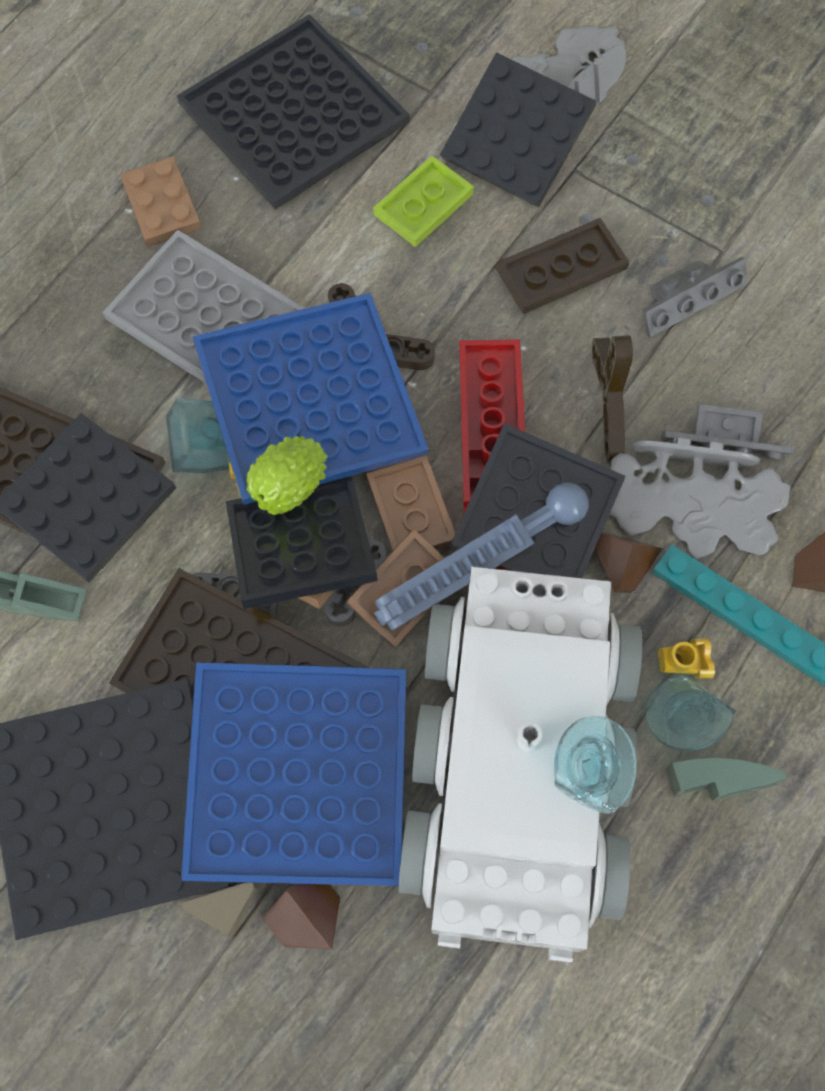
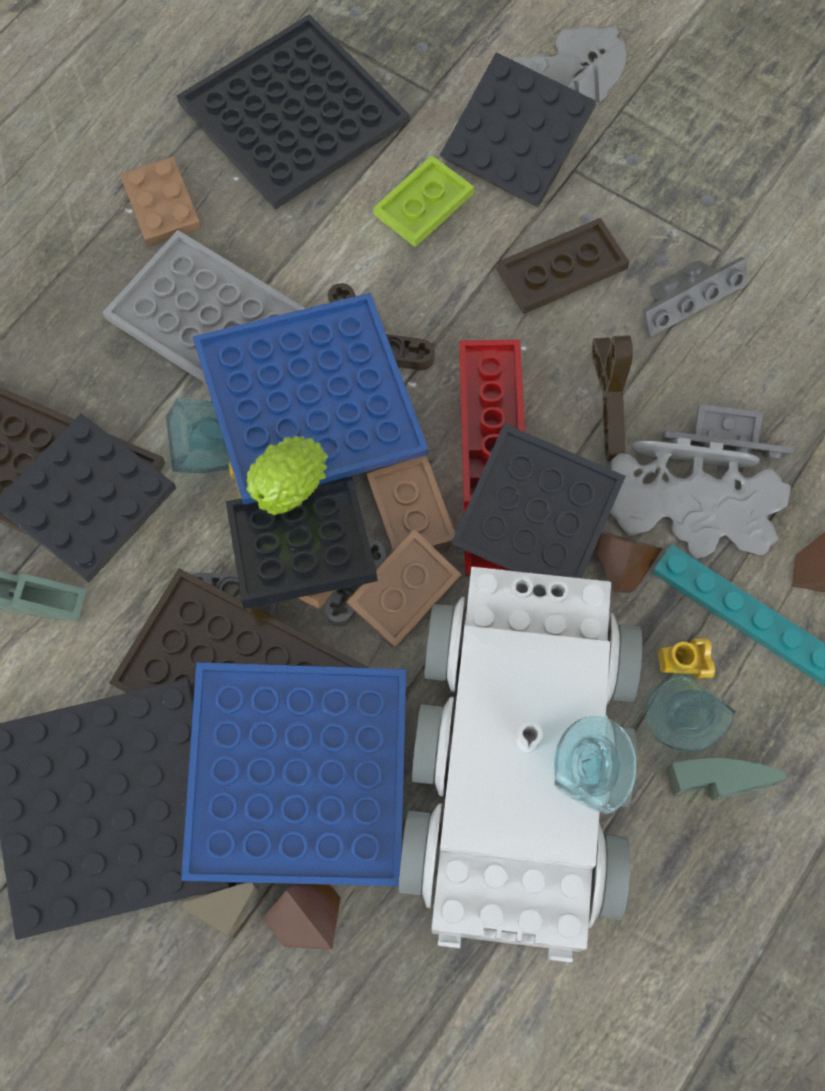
sand blue gear [374,482,589,631] -> none

